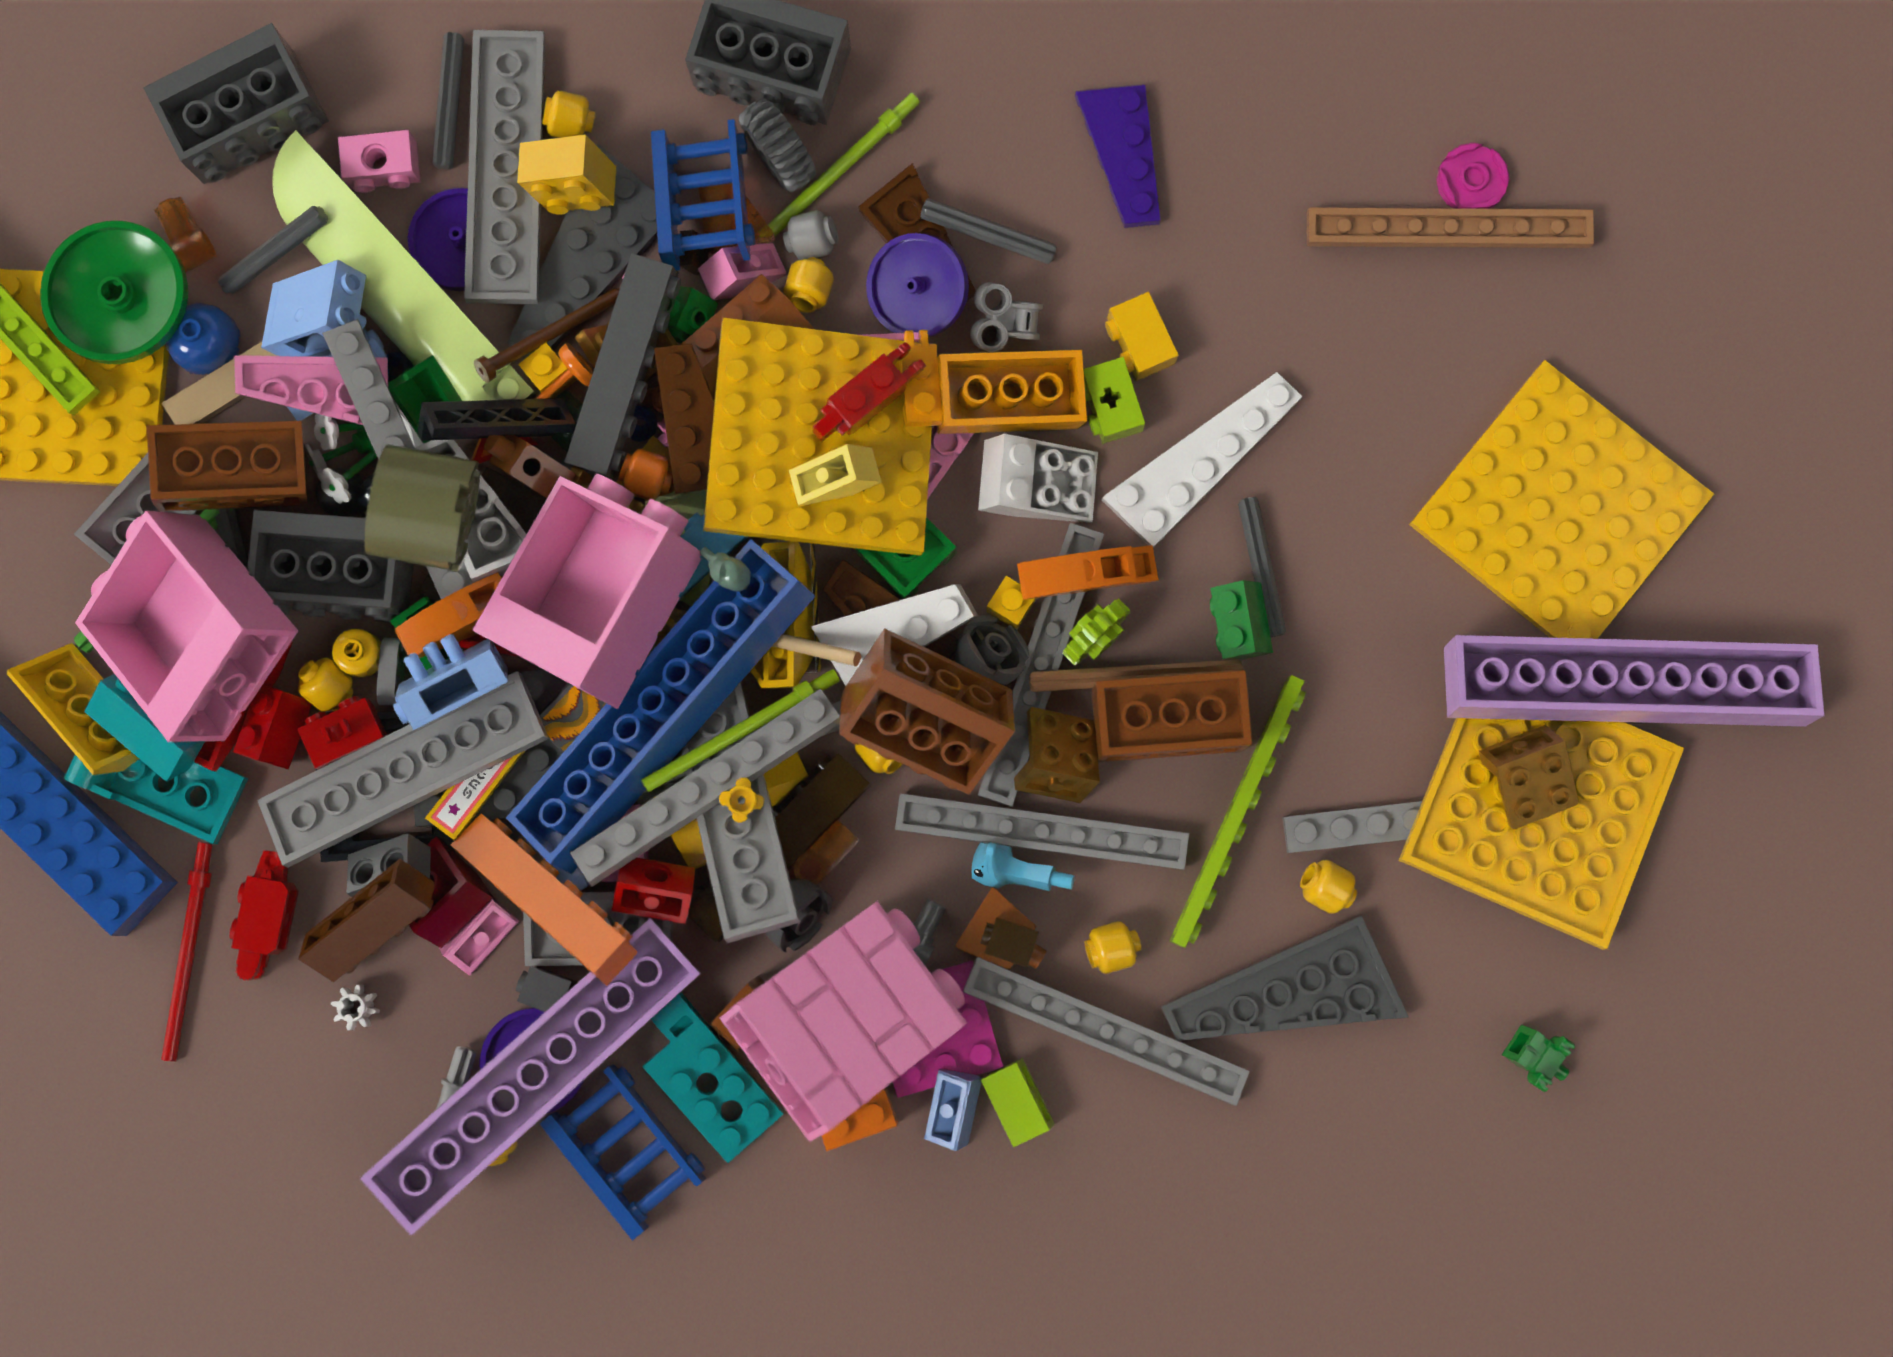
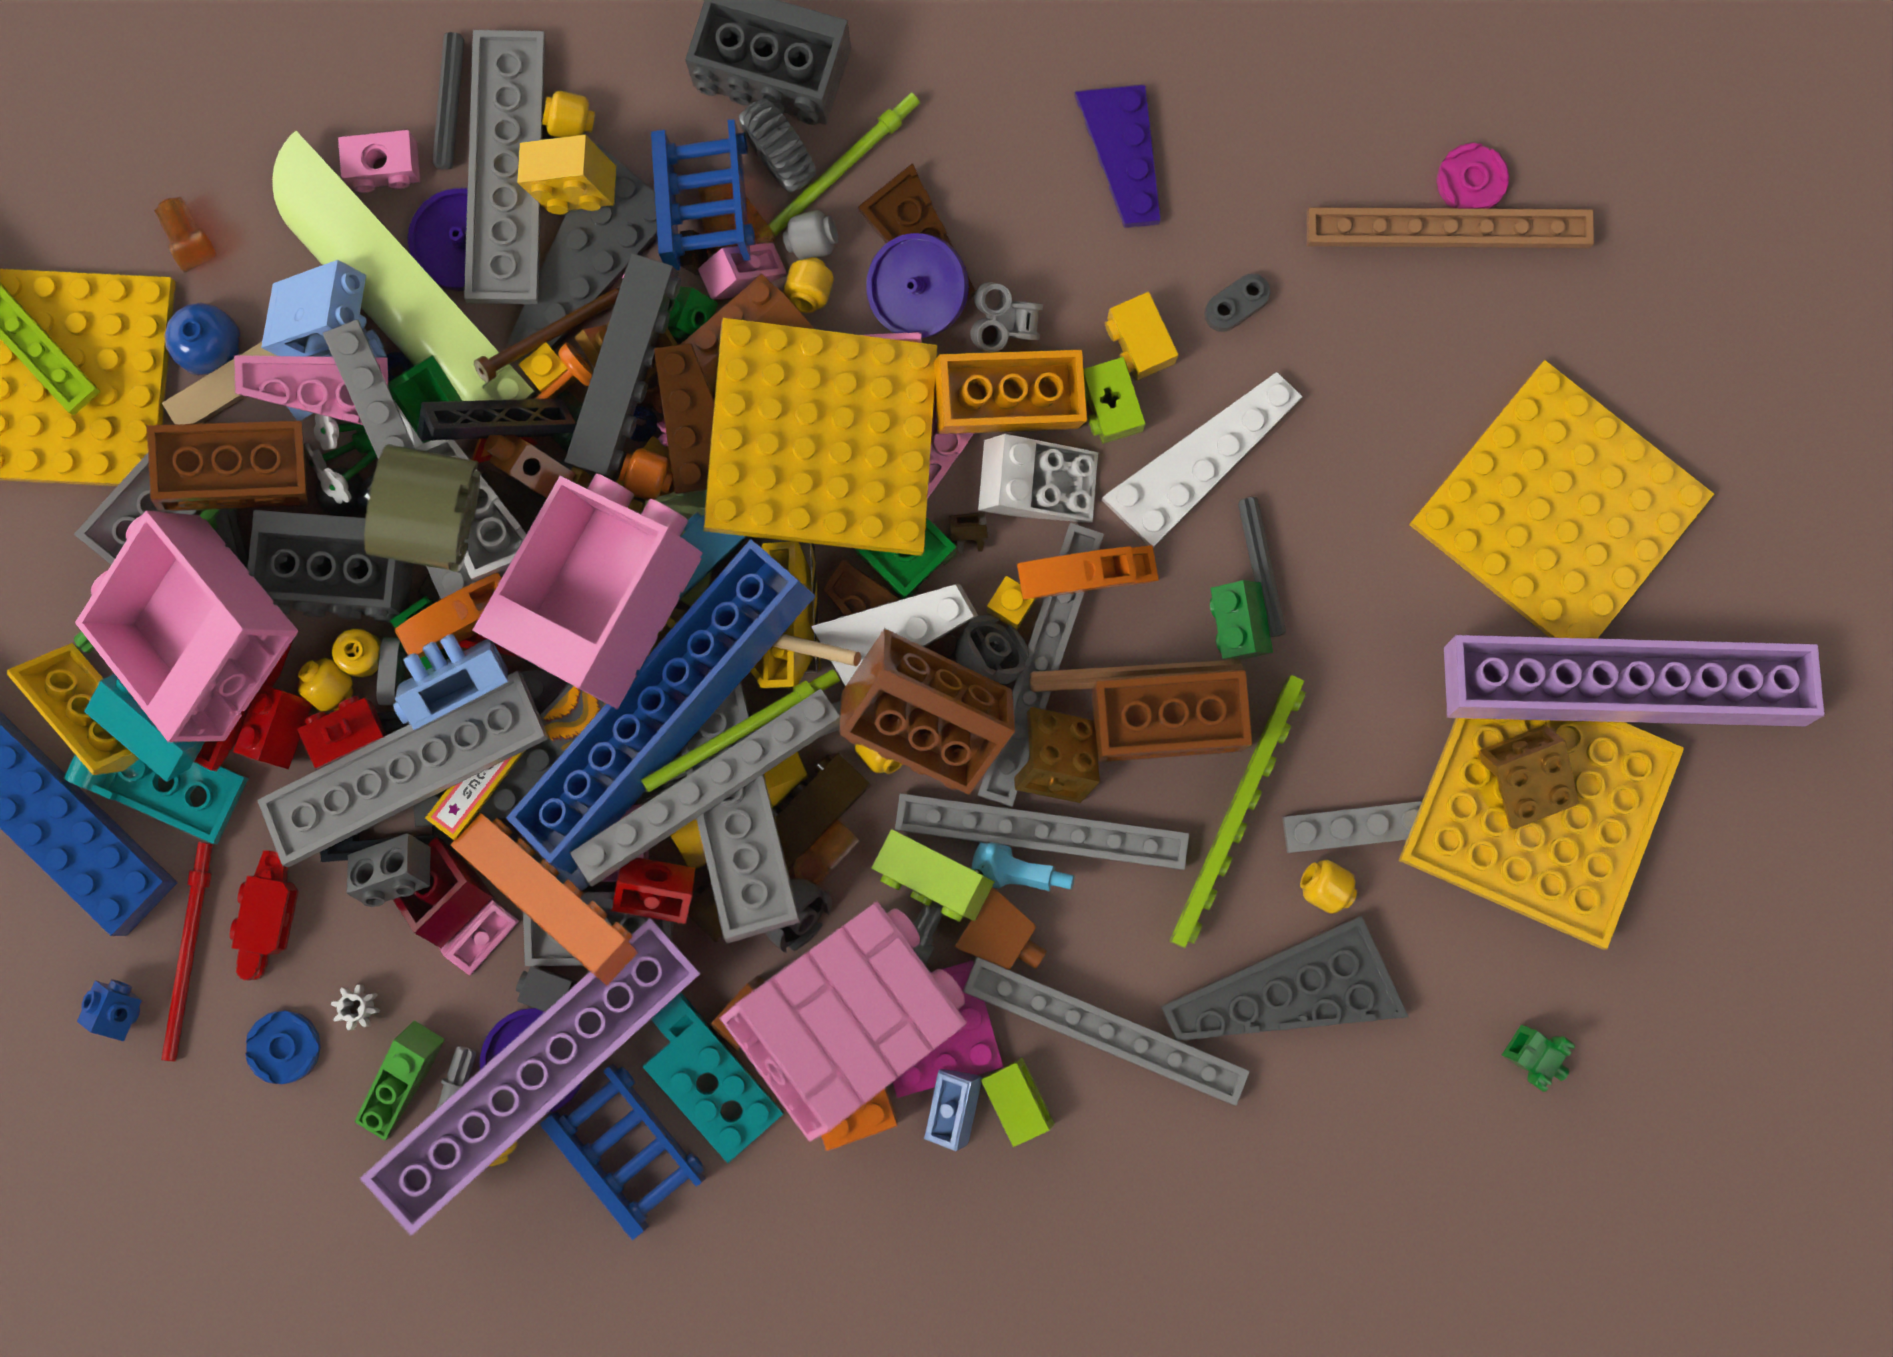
green dish [40,220,188,364] -> none
dark grey brick [143,23,329,184] -> none
dark grey axle [218,206,328,294] -> none
reddish brown brick [298,858,435,982] -> none
sand green piece [700,547,751,591] -> none
yellow plate [719,778,764,823] -> none
light yellow slope [789,444,881,506] -> none
red hinge [812,342,926,442] -> none
light orange hinge [899,330,943,427] -> none
dark grey axle [921,199,1057,264] -> none
dark brown brick [980,918,1039,968] -> none
lime gear [1062,598,1131,666] -> none
yellow head [1084,921,1141,974] -> none
none -> blue brick [77,979,142,1041]
none -> blue tile [245,1010,321,1084]
none -> bright green slope [354,1020,445,1141]
none -> lime brick [872,829,995,922]
none -> dark brown tile [949,512,988,554]
none -> dark grey plate [1204,274,1270,332]

